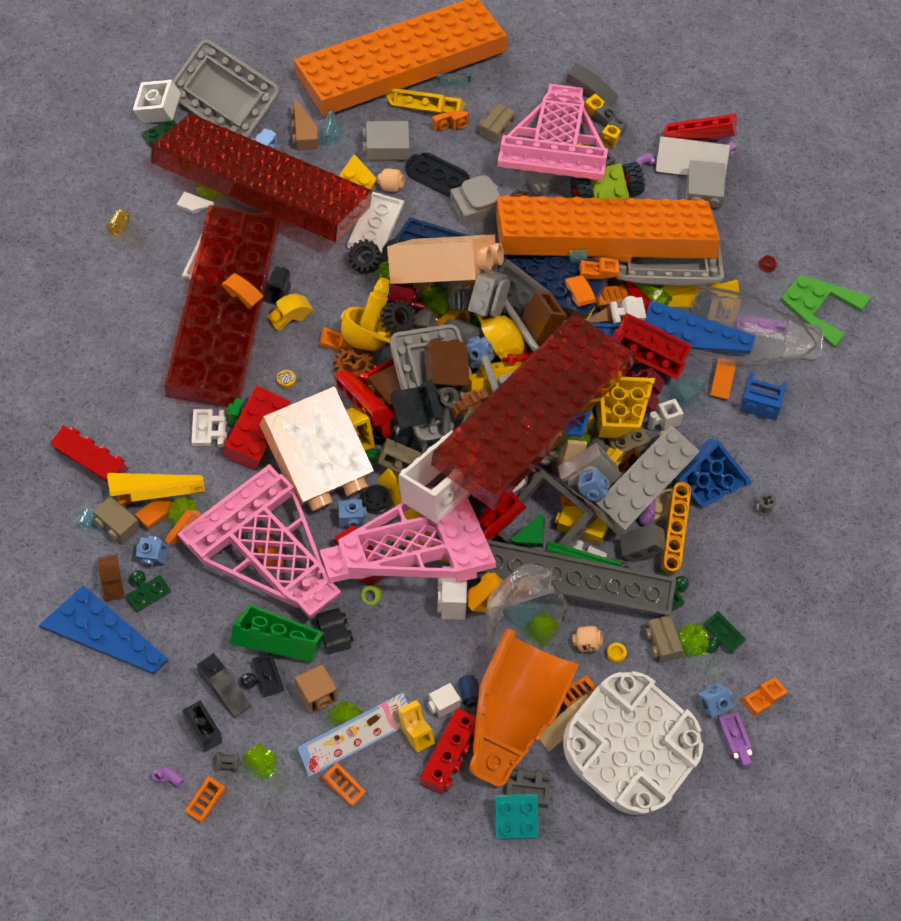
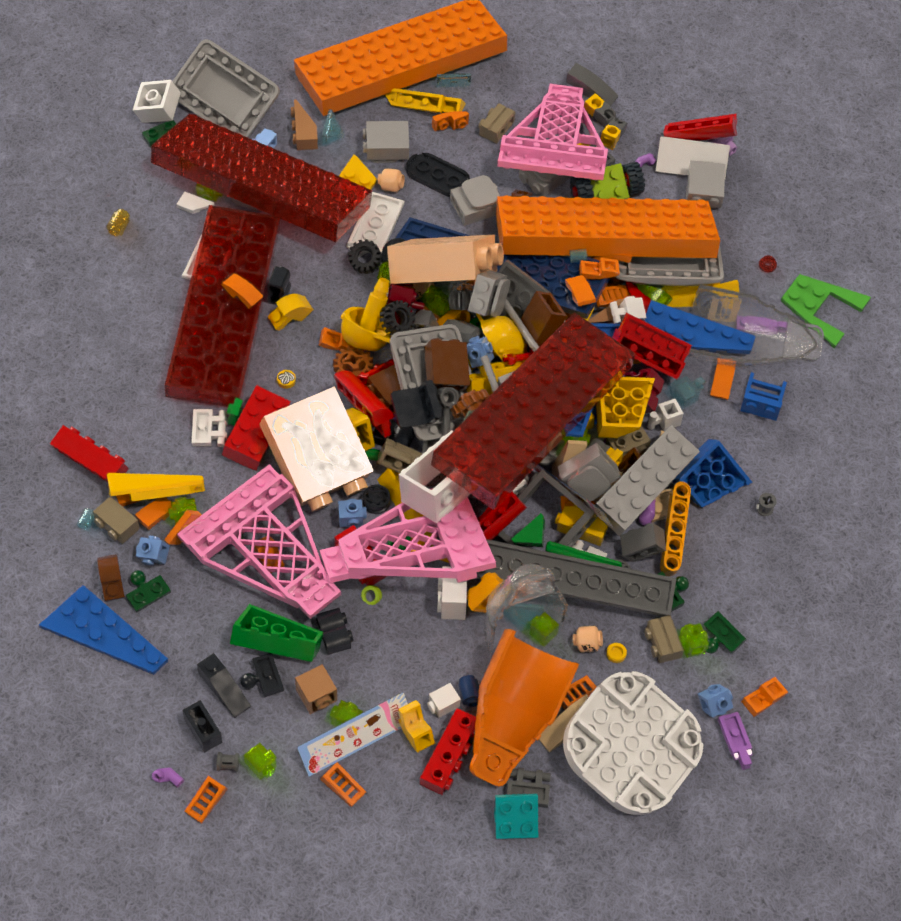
medium blue brick [578,468,609,503] -> none

